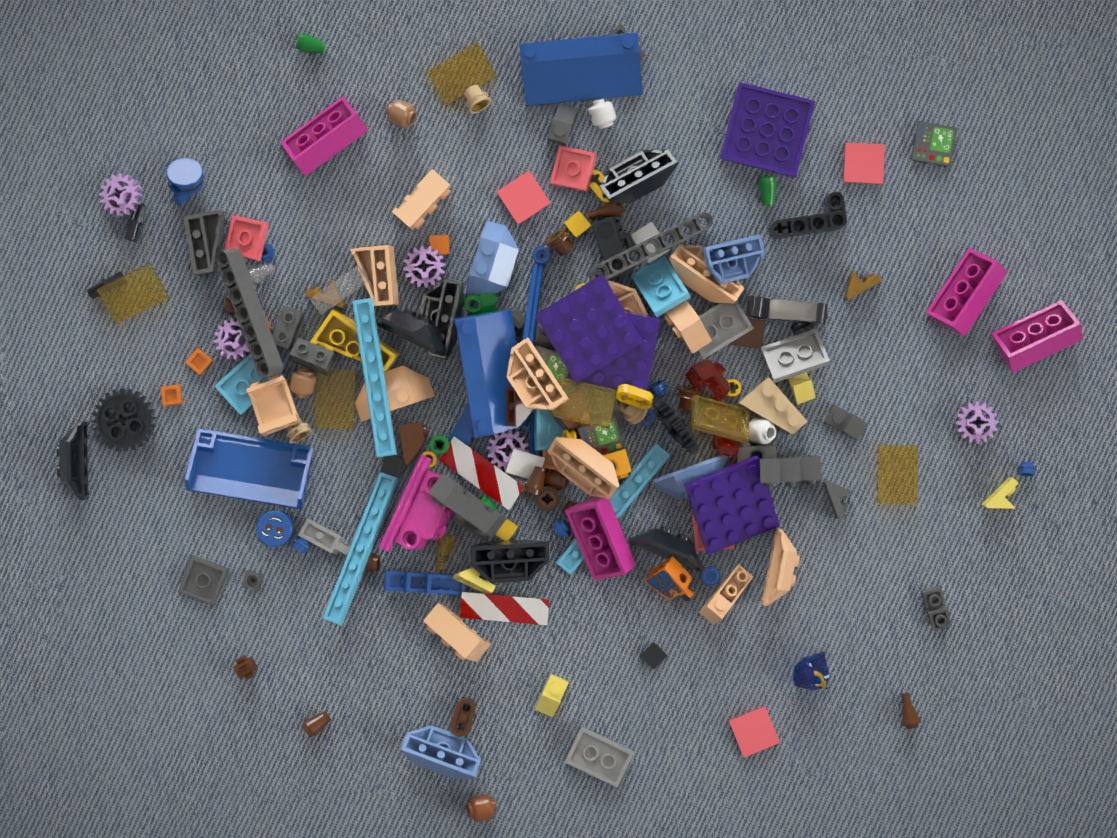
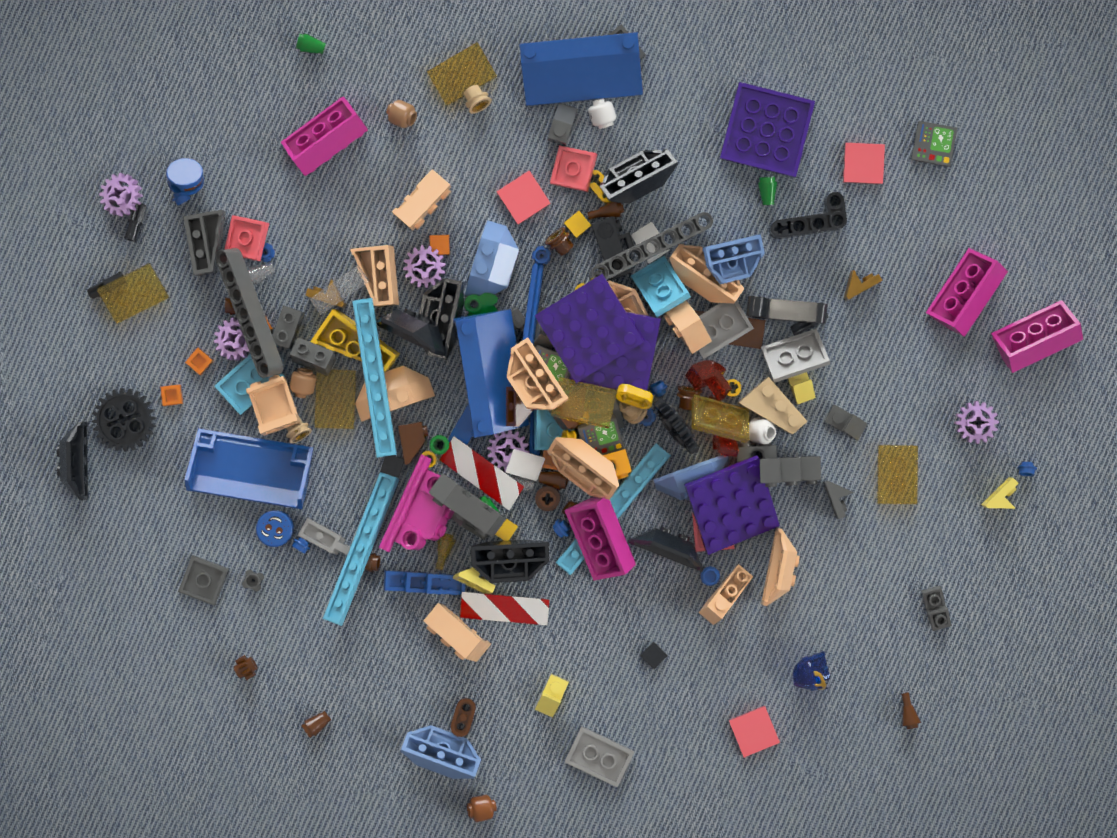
reddish brown cone [525,466,546,496] -> none
orange torso [644,555,694,601] -> none

